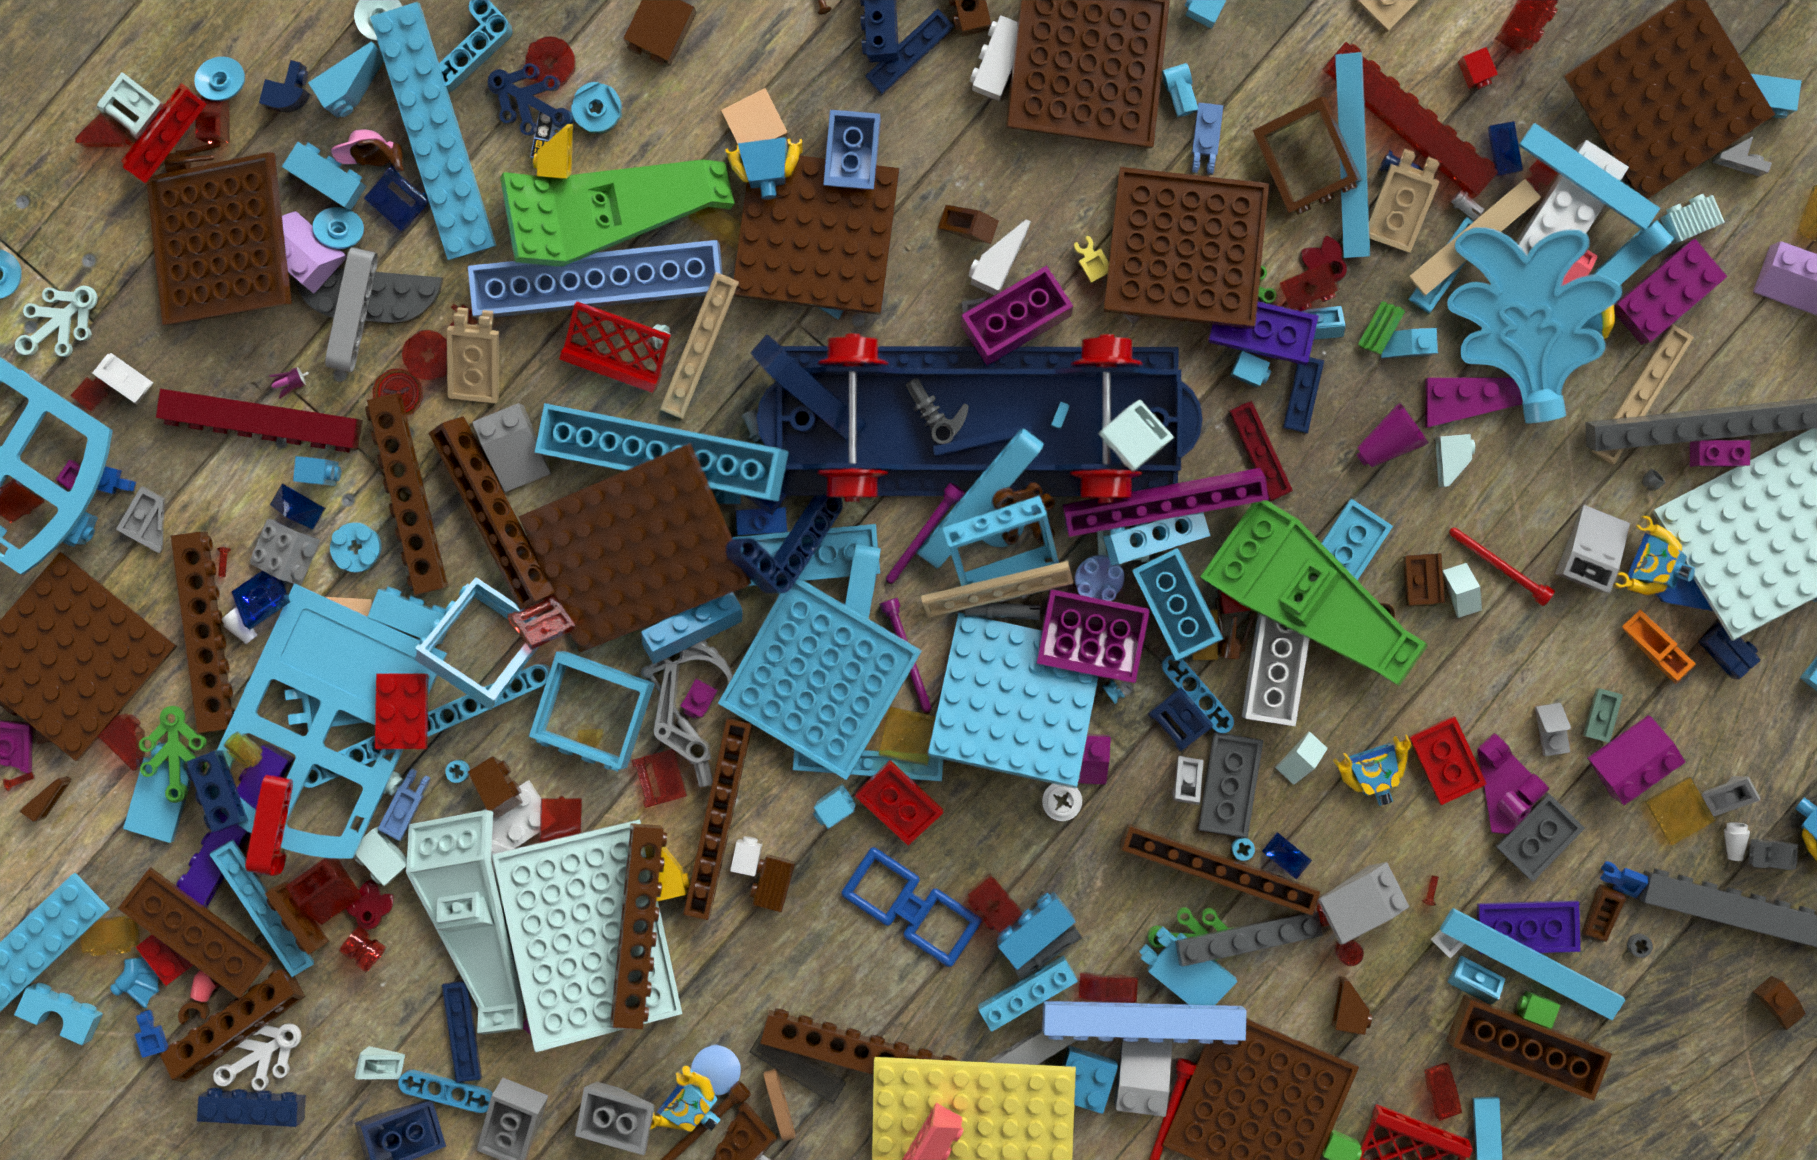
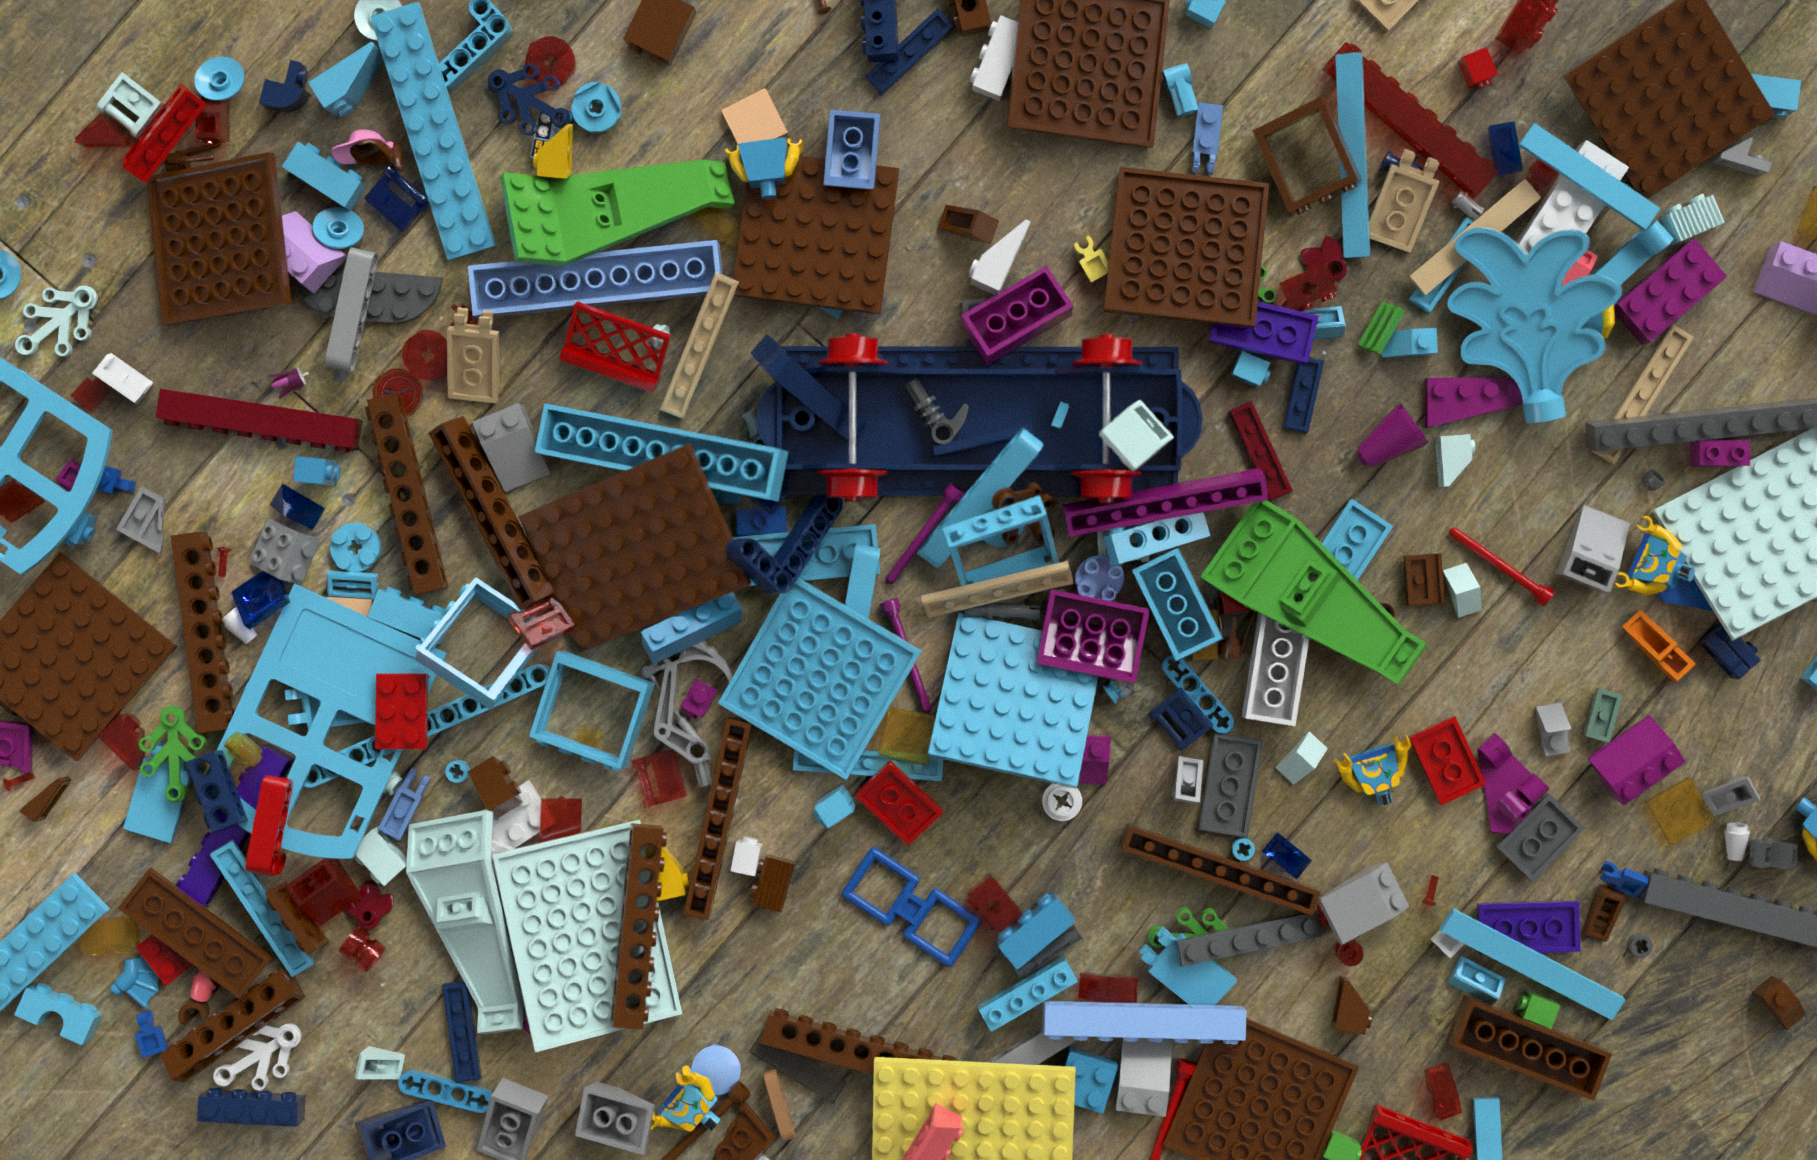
none -> medium azure tile [327,570,379,599]

